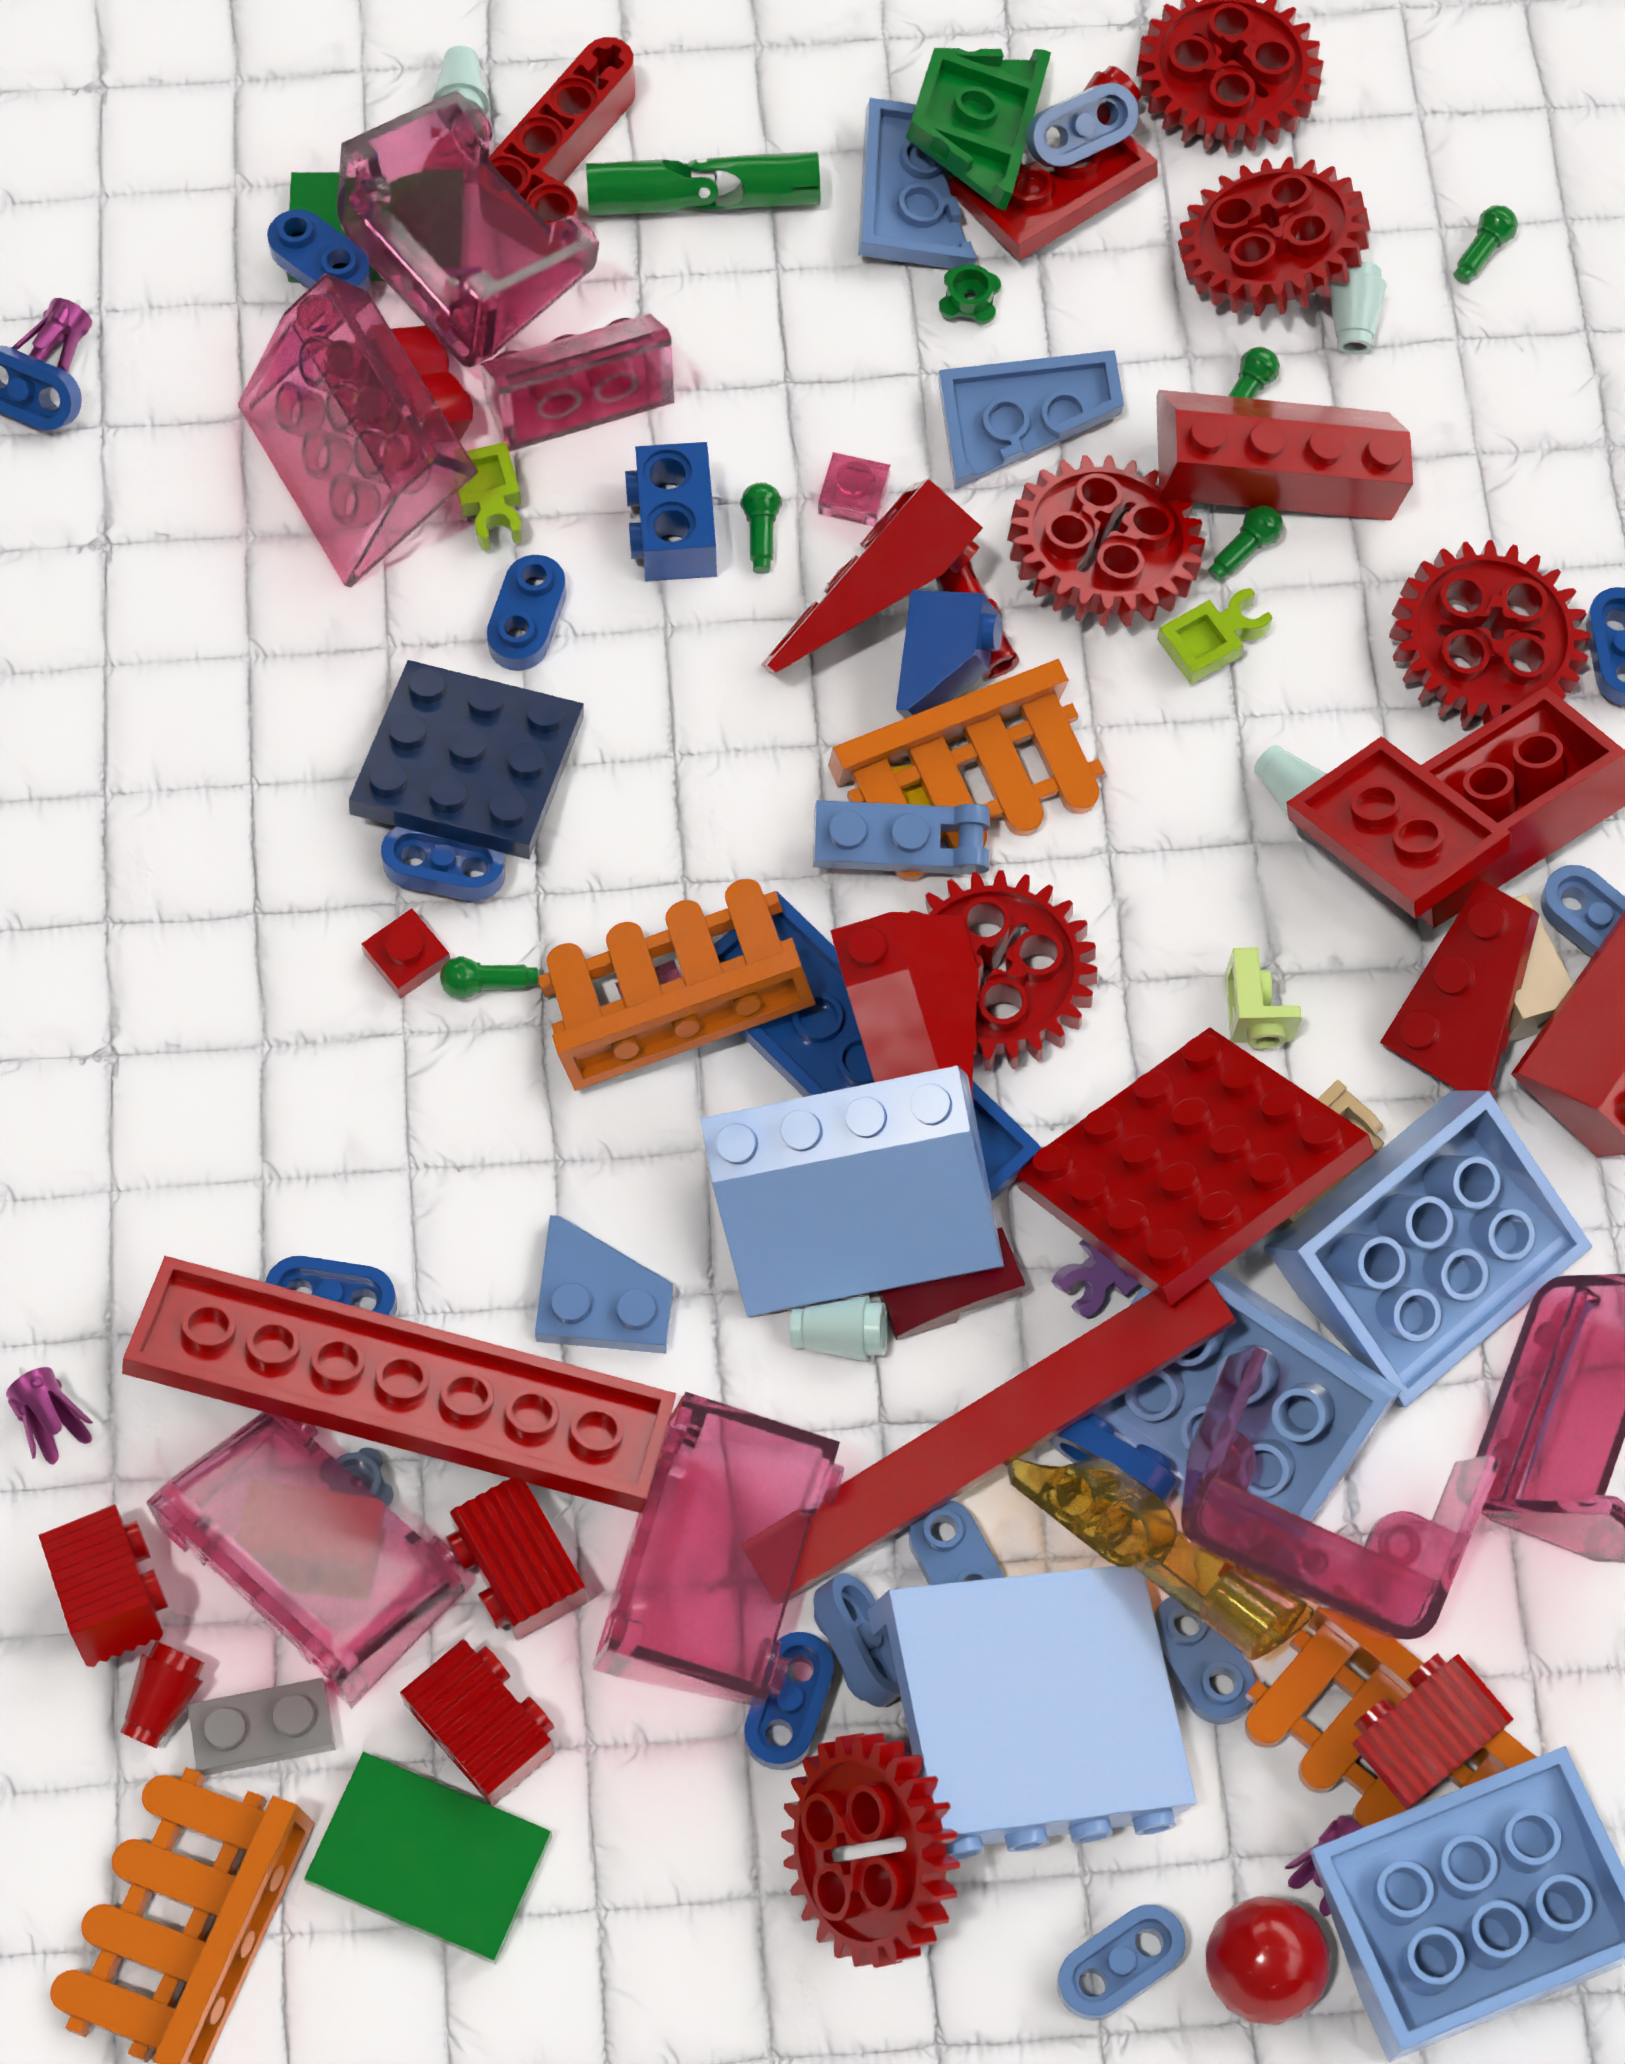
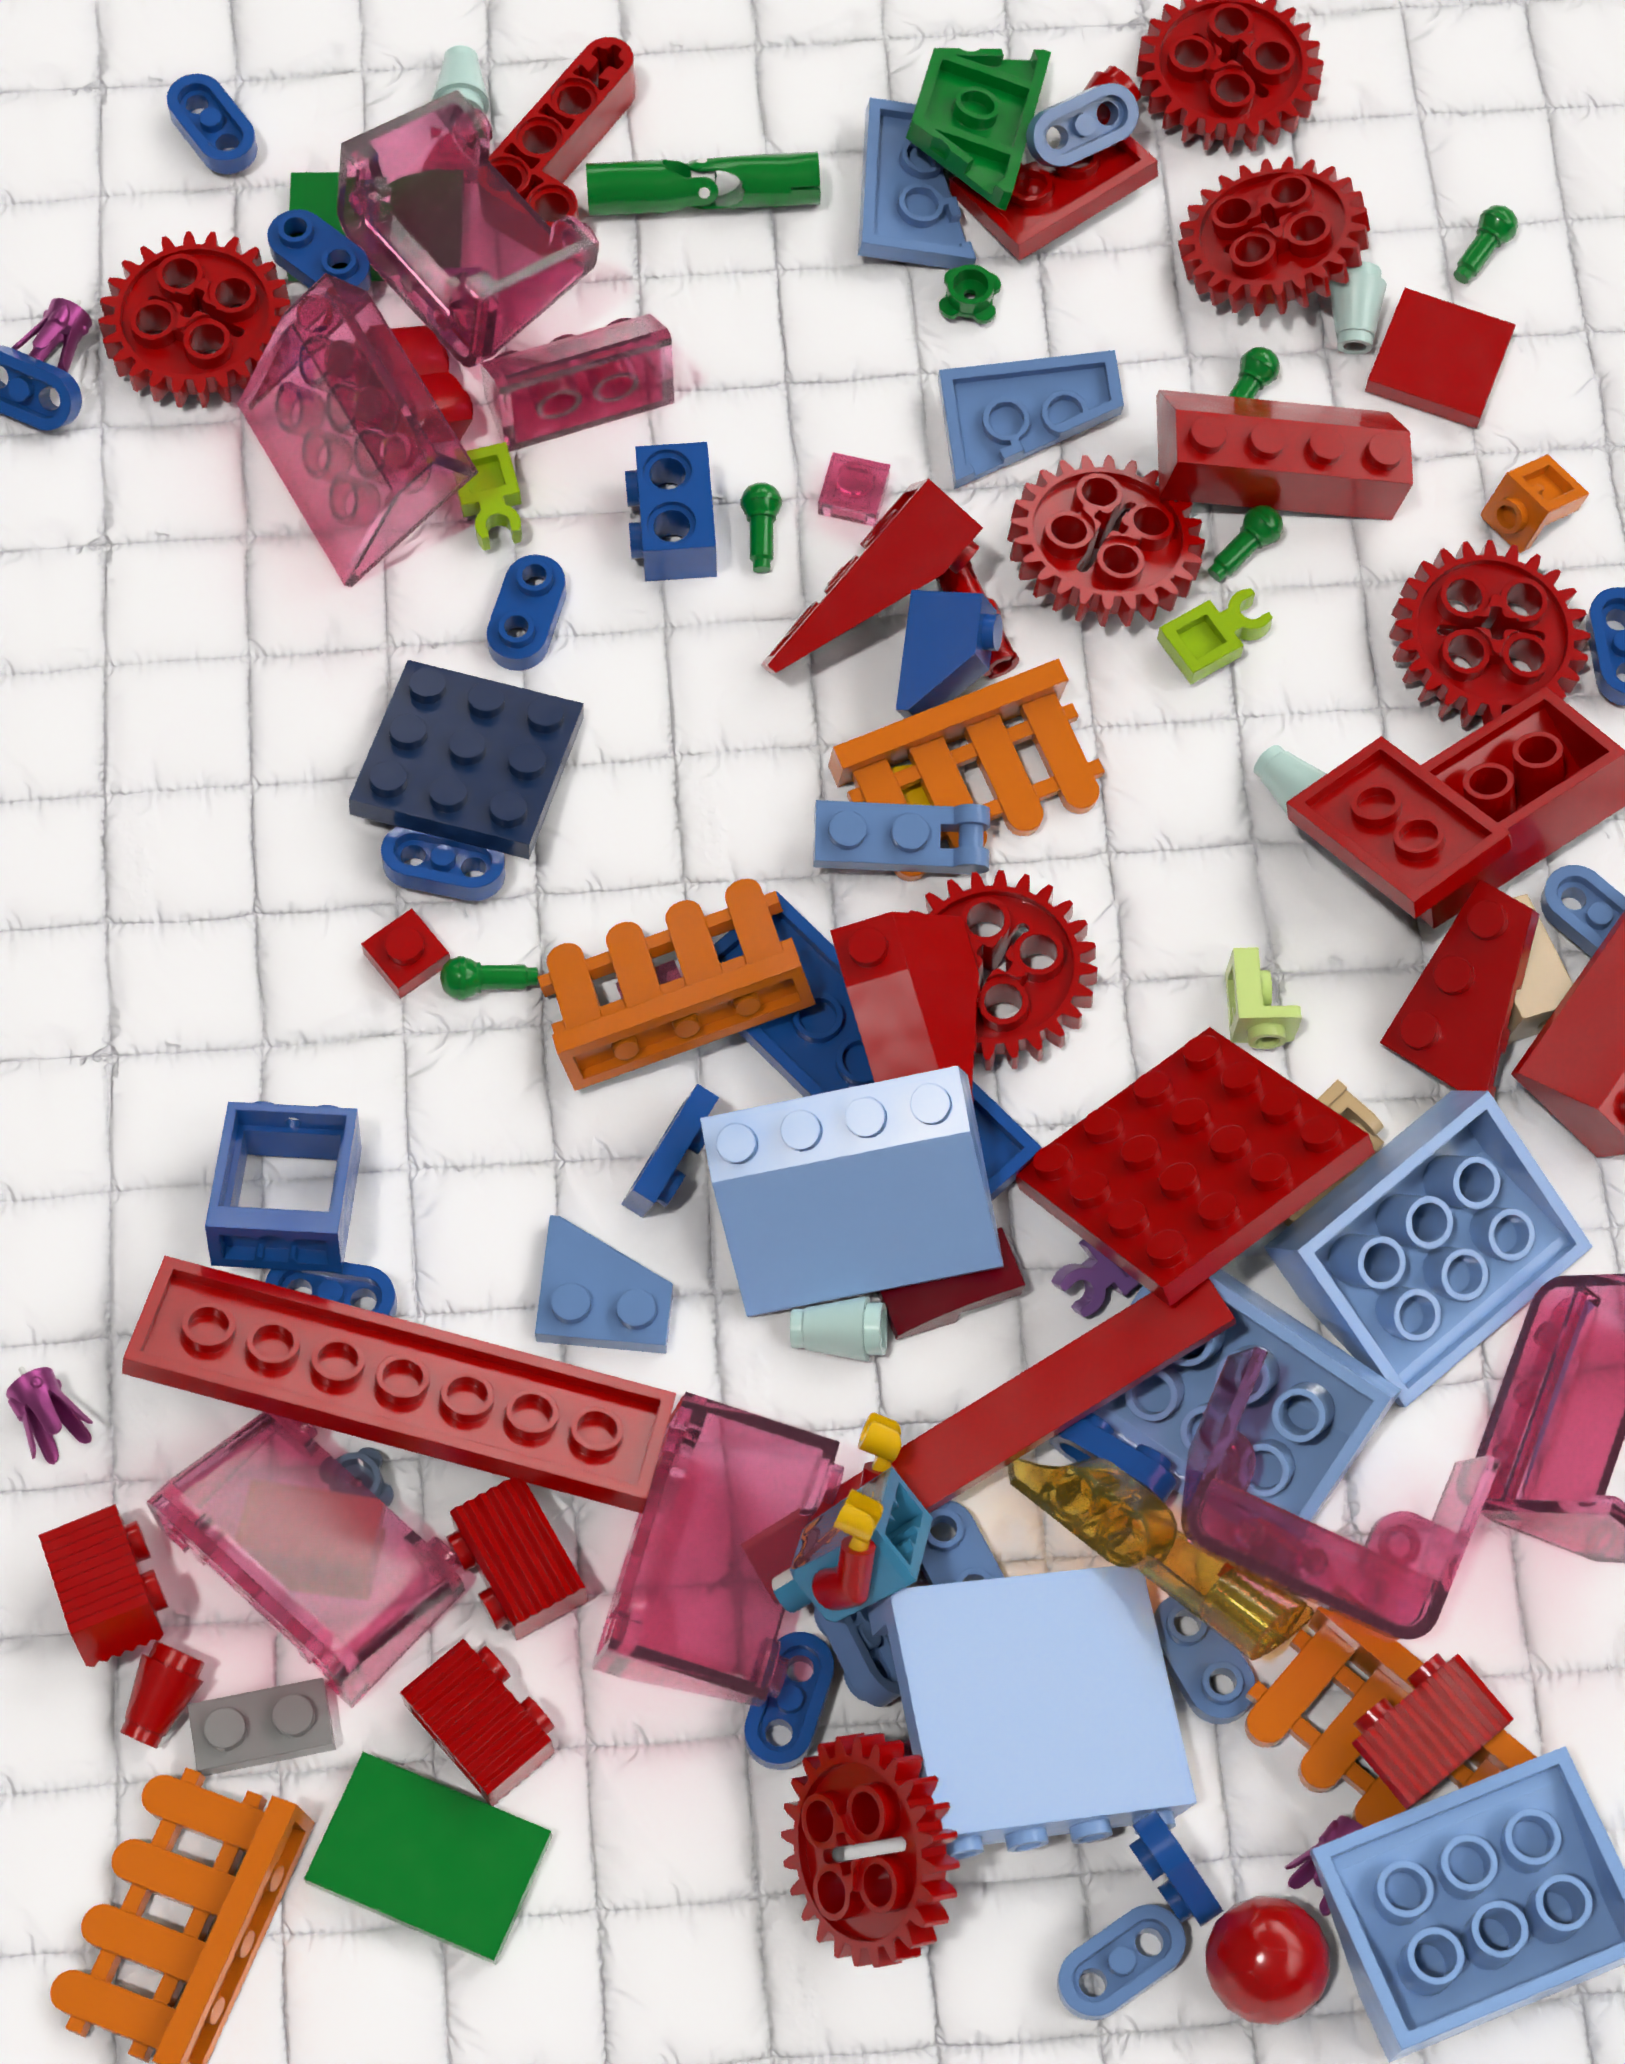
none -> red gear [98,231,294,408]
none -> blue plate [166,74,258,174]
none -> blue window [205,1101,362,1273]
none -> blue plate [621,1084,719,1218]
none -> torso [772,1412,932,1622]
none -> blue plate [1129,1810,1224,1927]
none -> red tile [1365,287,1516,429]
none -> orange bracket [1481,454,1590,553]

